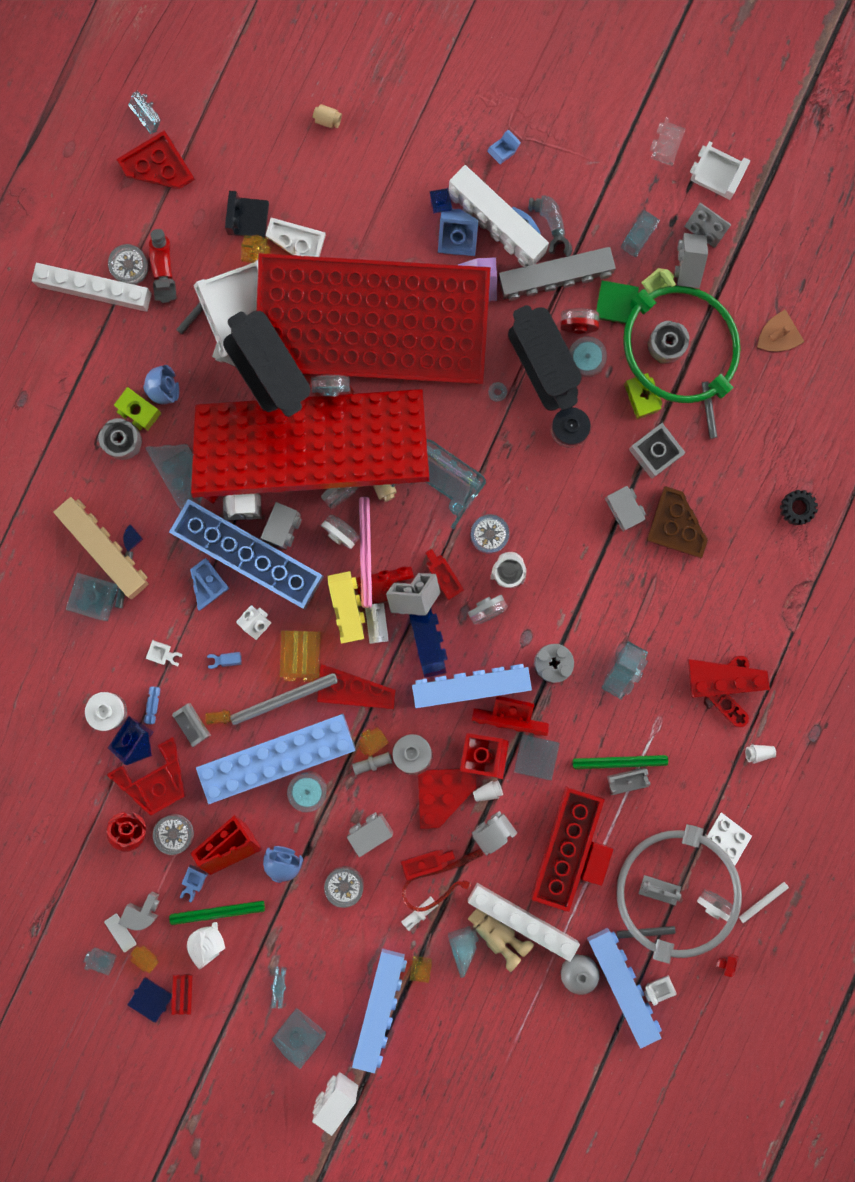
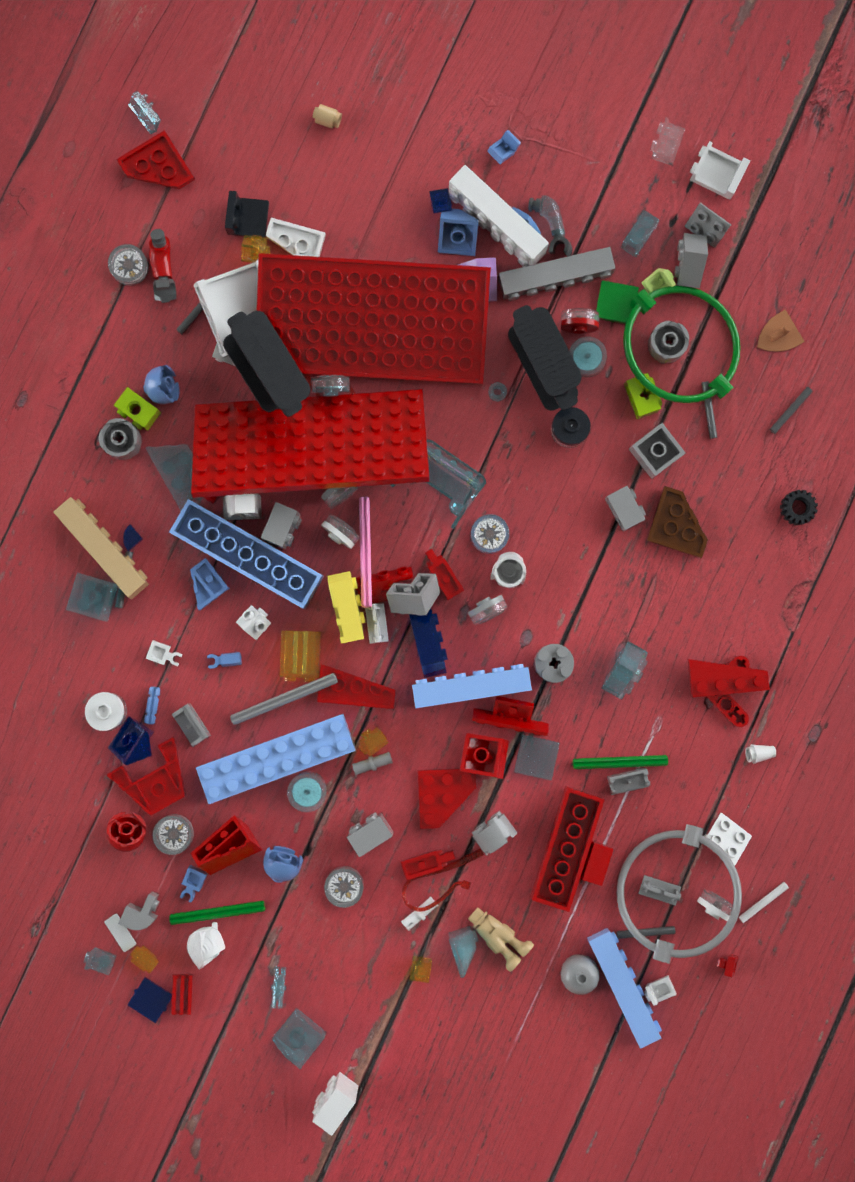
white brick [32,263,152,312] -> none
clear yellow pin [205,709,231,725] -> none
light blue brick [352,948,407,1073] -> none
tan brick [373,484,397,502] -> none
light grey piece [393,734,433,775] -> none
white brick [467,883,580,962] -> none
white cone [473,780,503,802] -> none
none -> dark grey bar [769,387,813,434]

